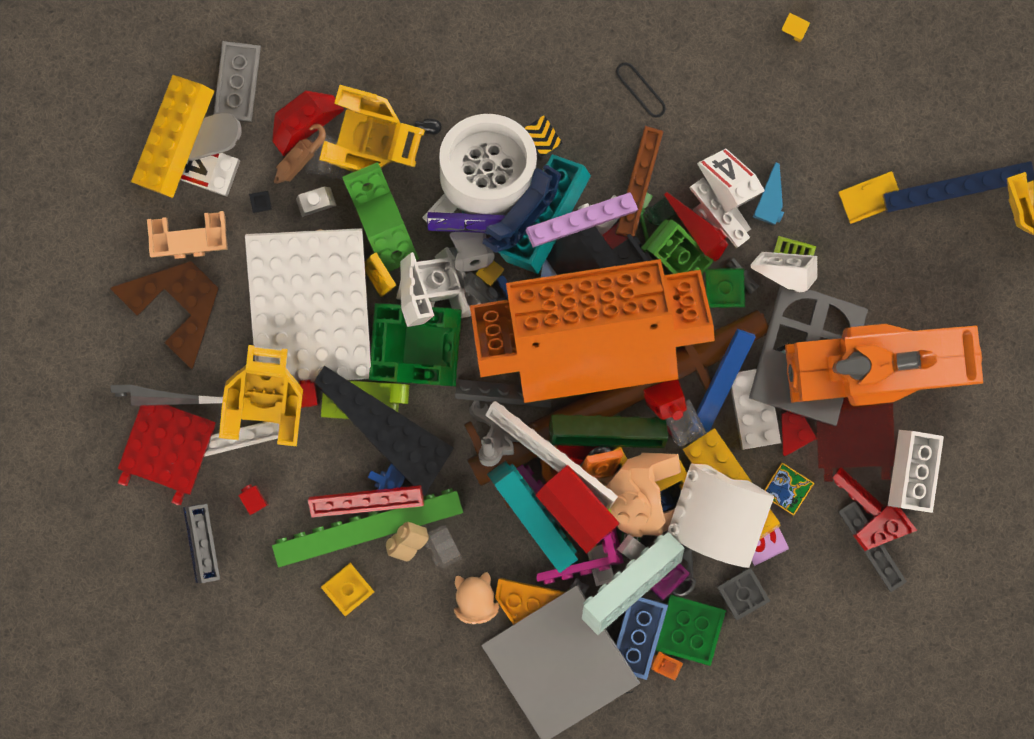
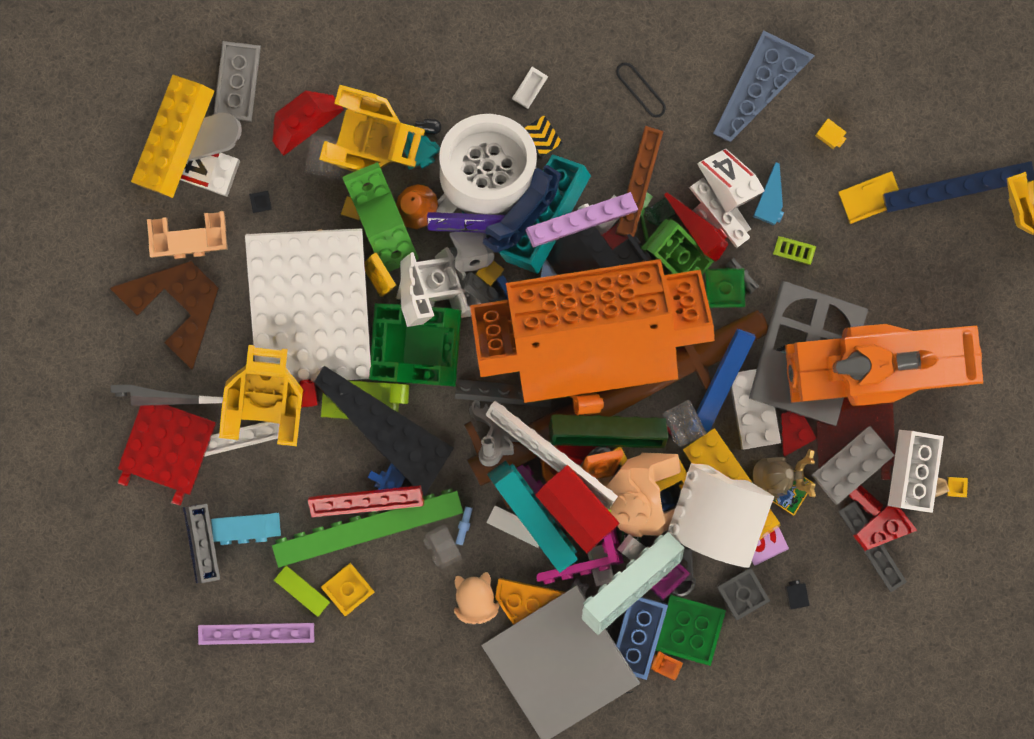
red brick [238,484,268,515] -> none
medium nougat plate [274,124,326,184] -> none
white torso [296,186,336,217] -> none
tan brick [386,522,429,562] -> none
red torso [643,379,687,420] -> none
white slope [751,252,817,292] -> none
yellow panel [782,13,810,42] -> none
none -> lavender plate [198,623,315,645]
none -> medium azure wedge [211,513,281,545]
none -> lime tile [274,565,330,617]
none -> yellow tile [341,196,360,220]
none -> orange hat [396,184,439,229]
none -> teal rock [404,124,440,170]
none -> light blue bar [455,506,473,545]
none -> white tile [486,506,539,548]
none -> white tile [512,67,548,109]
none -> orange door [569,392,604,415]
none -> sand blue wing [713,30,815,142]
none -> dark tan helmet [753,449,816,500]
none -> black brick [785,580,810,610]
none -> light grey plate [811,426,895,505]
none -> yellow brick [815,119,846,149]
none -> tan plate [935,478,950,497]
none -> yellow plate [946,477,968,497]

